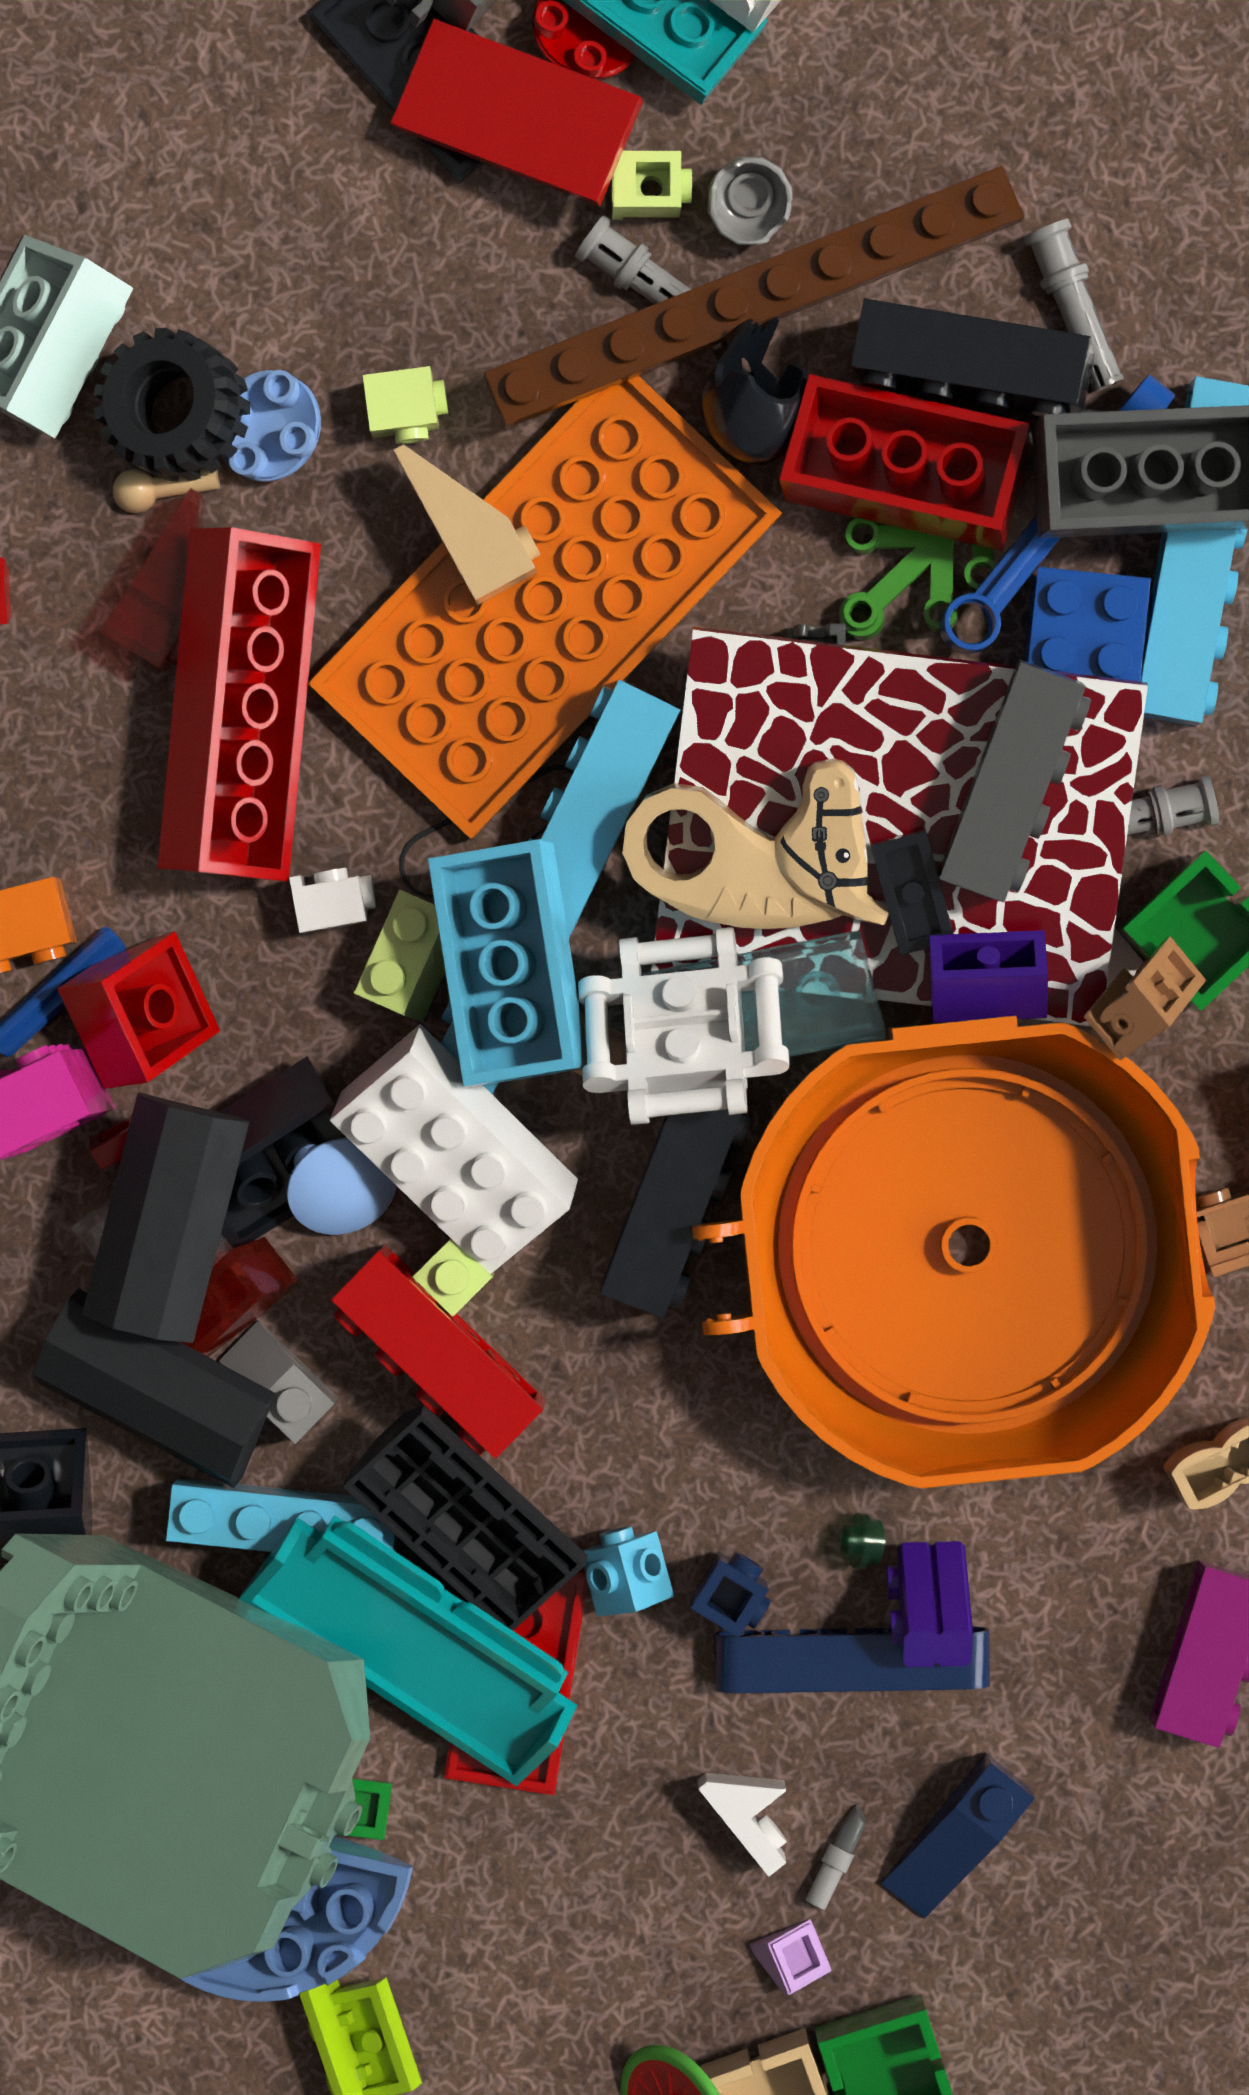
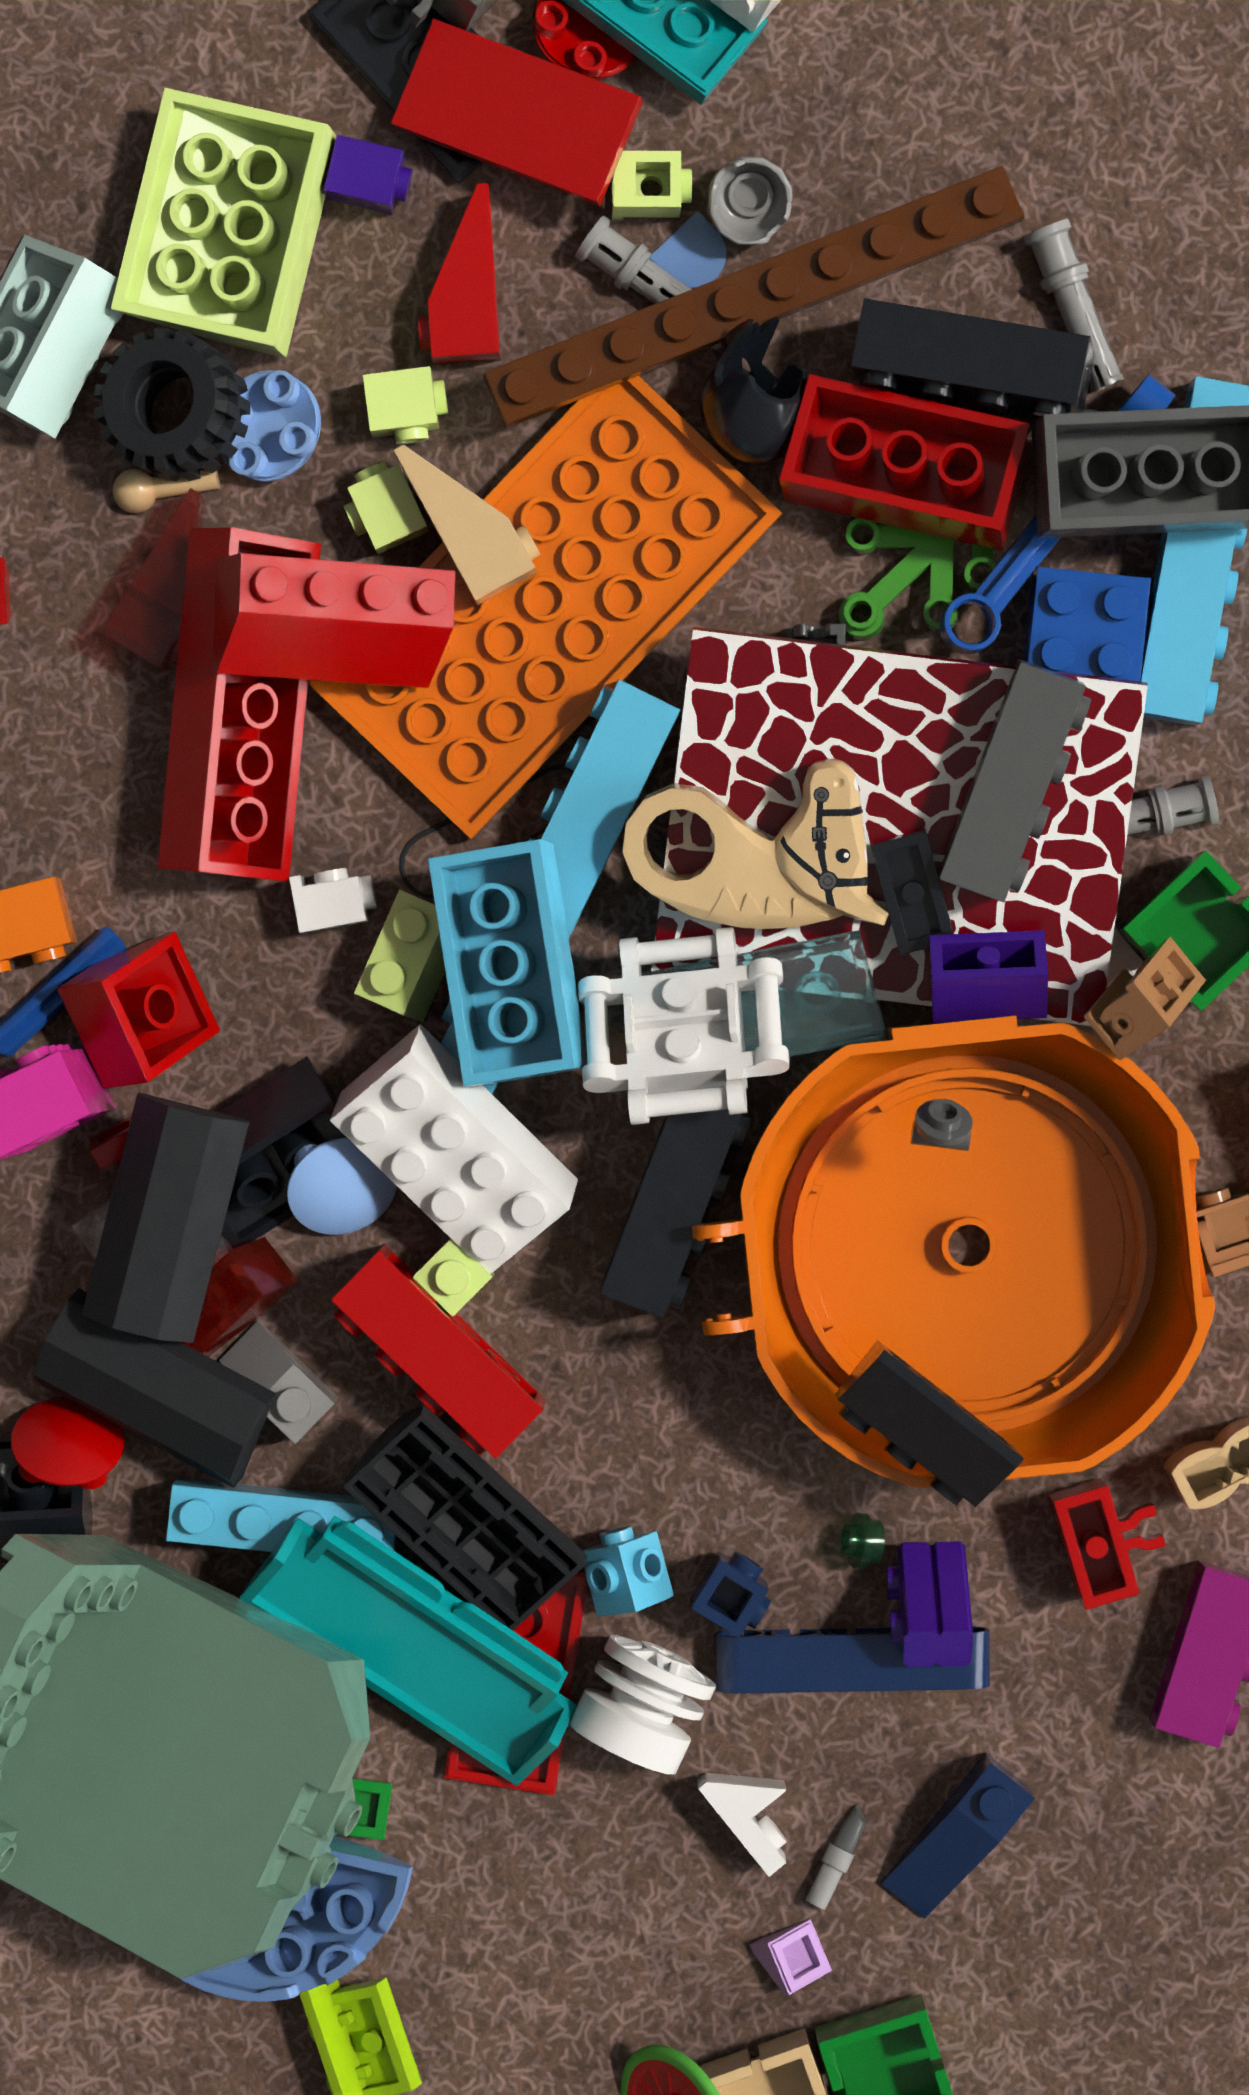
none -> red dish [11,1397,124,1489]
none -> yellowish green slope [111,88,337,358]
none -> red slope [212,553,455,688]
none -> dark purple brick [324,135,413,215]
none -> yellowish green brick [343,462,429,555]
none -> red slope [418,183,501,365]
none -> white wheel [570,1635,716,1774]
none -> medium blue piece [650,211,726,288]
none -> black slope [835,1340,1024,1507]
none -> dark grey plate [910,1099,973,1151]
none -> red brick [1047,1478,1166,1610]

